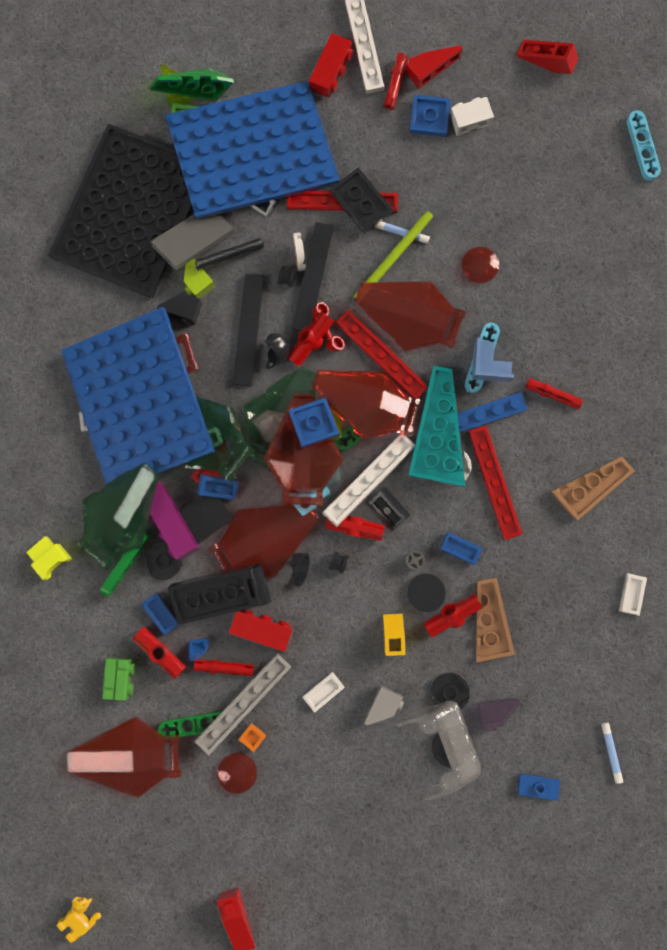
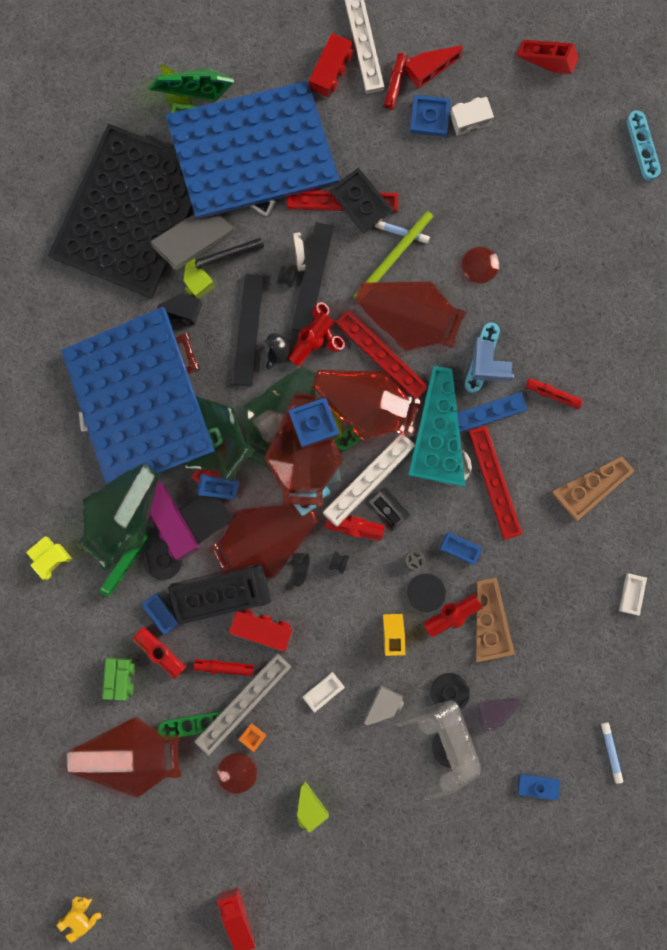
blue tile [189,638,209,661] -> none
none -> lime slope [297,781,329,833]

